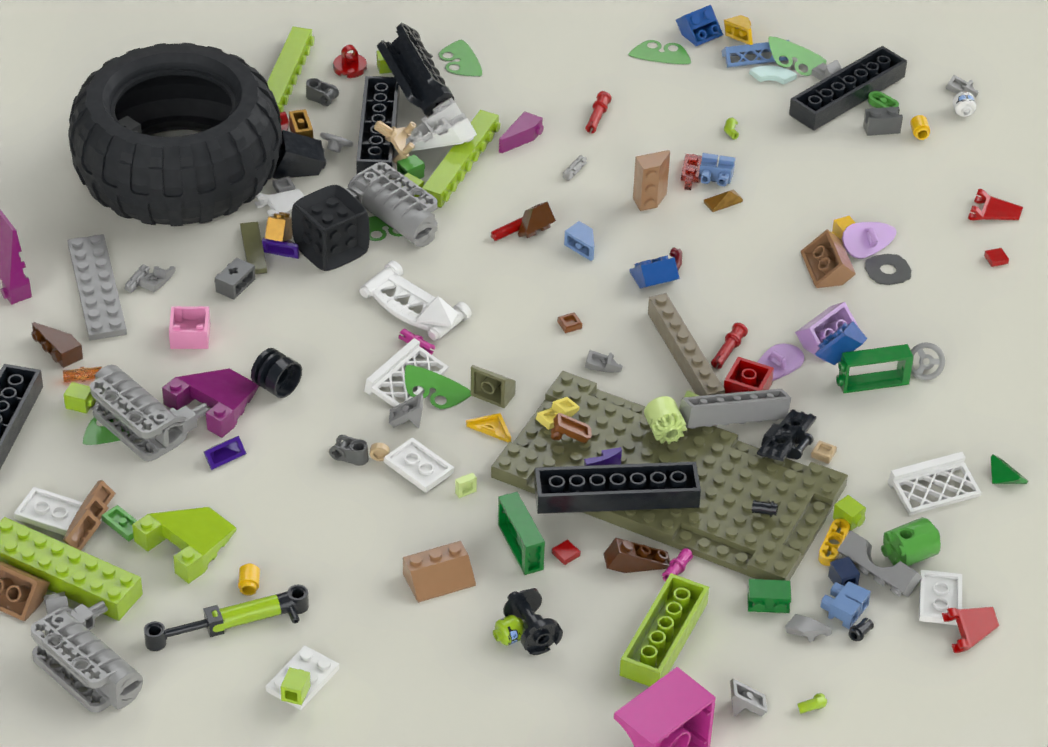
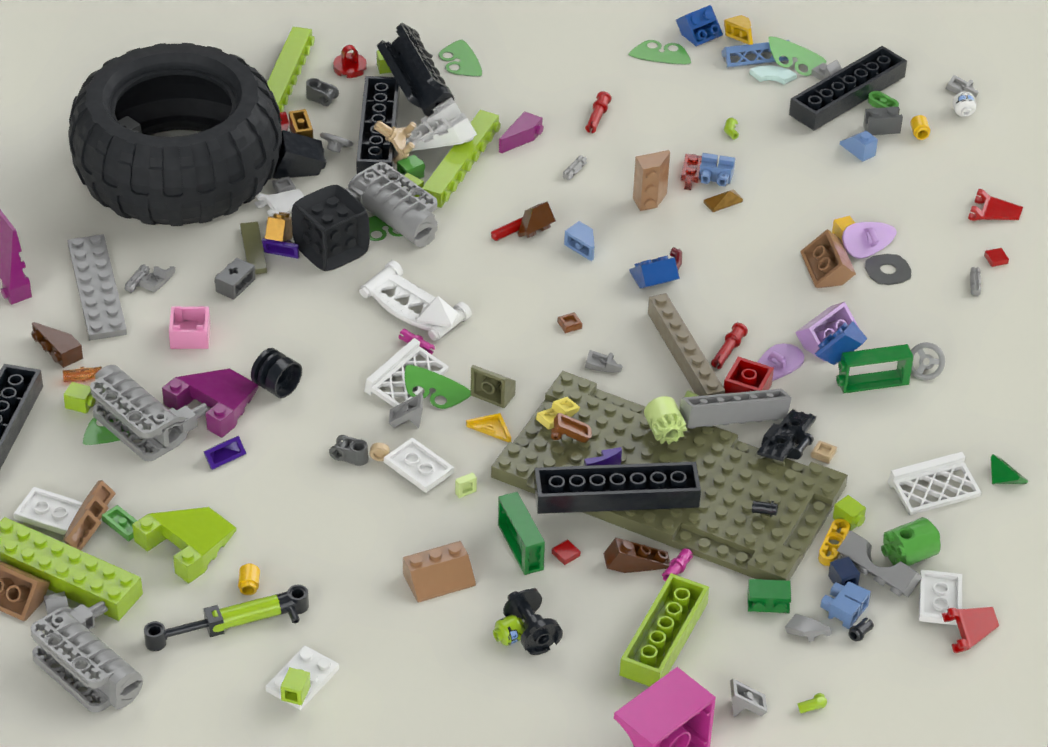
none -> medium blue slope [840,131,878,162]
none -> light grey axle [970,267,981,296]

